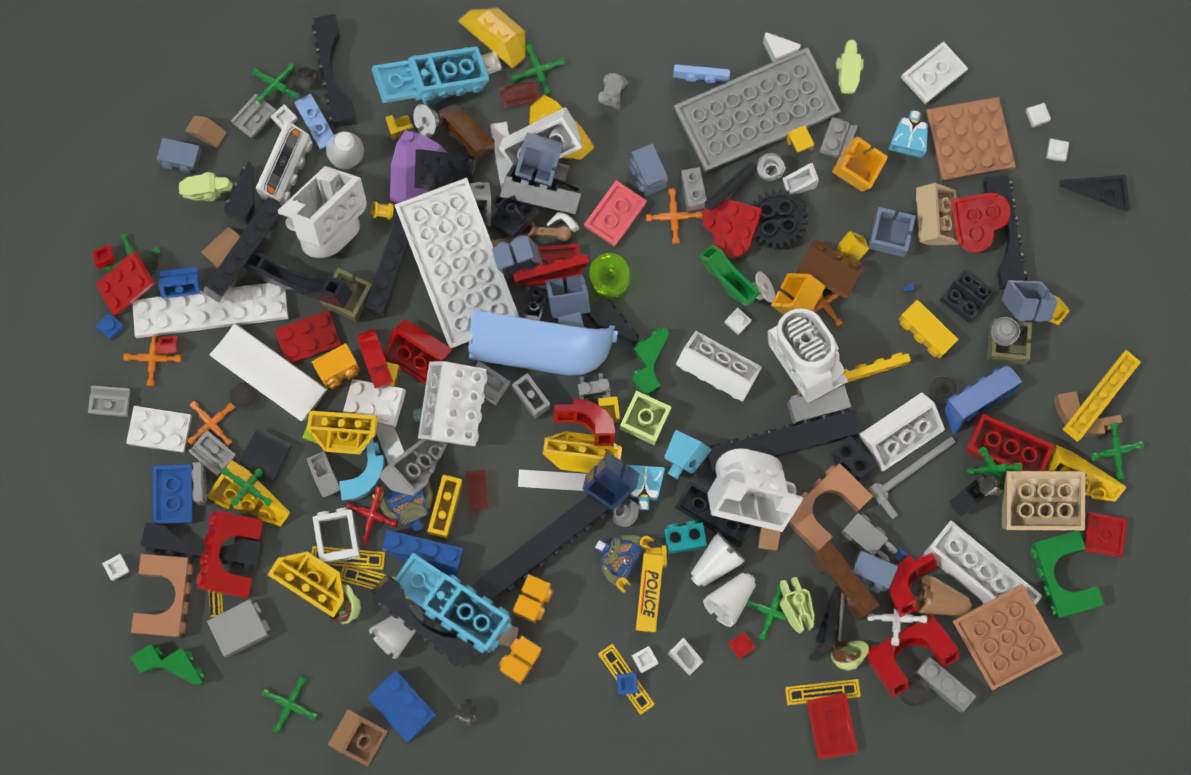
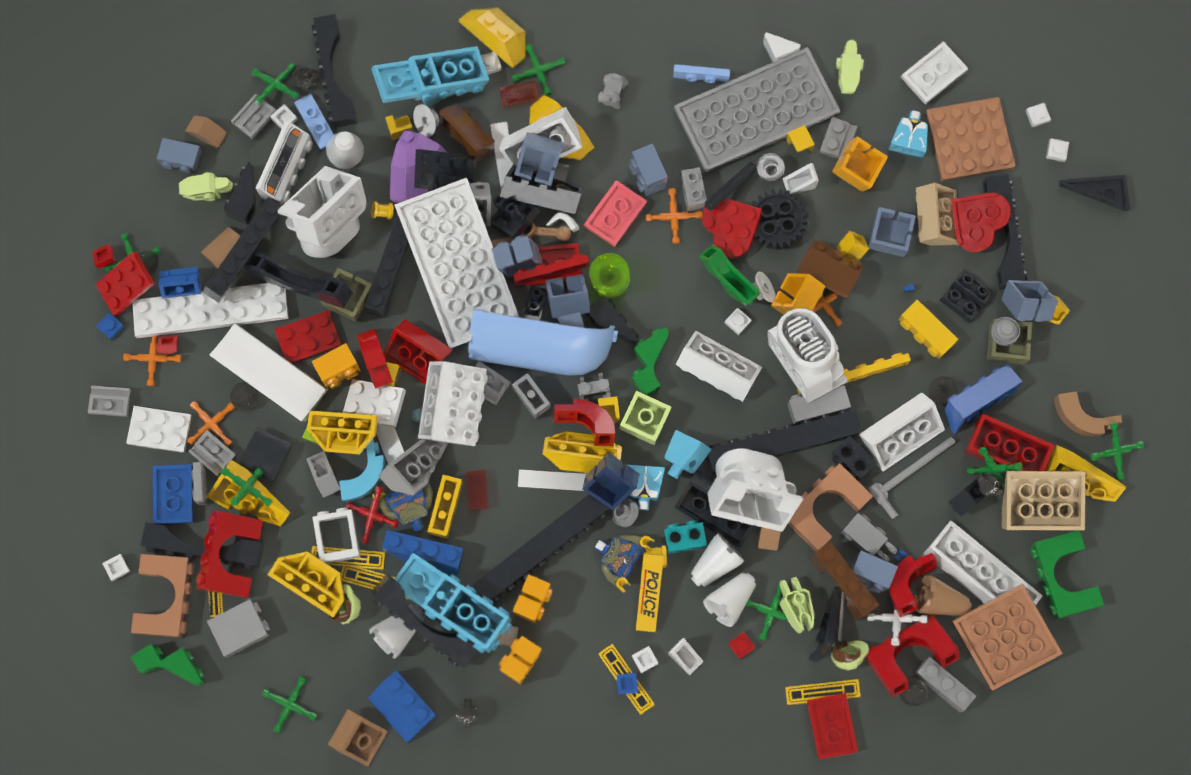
yellow plate [1063,350,1141,442] -> none
red plate [1082,512,1127,558] -> none

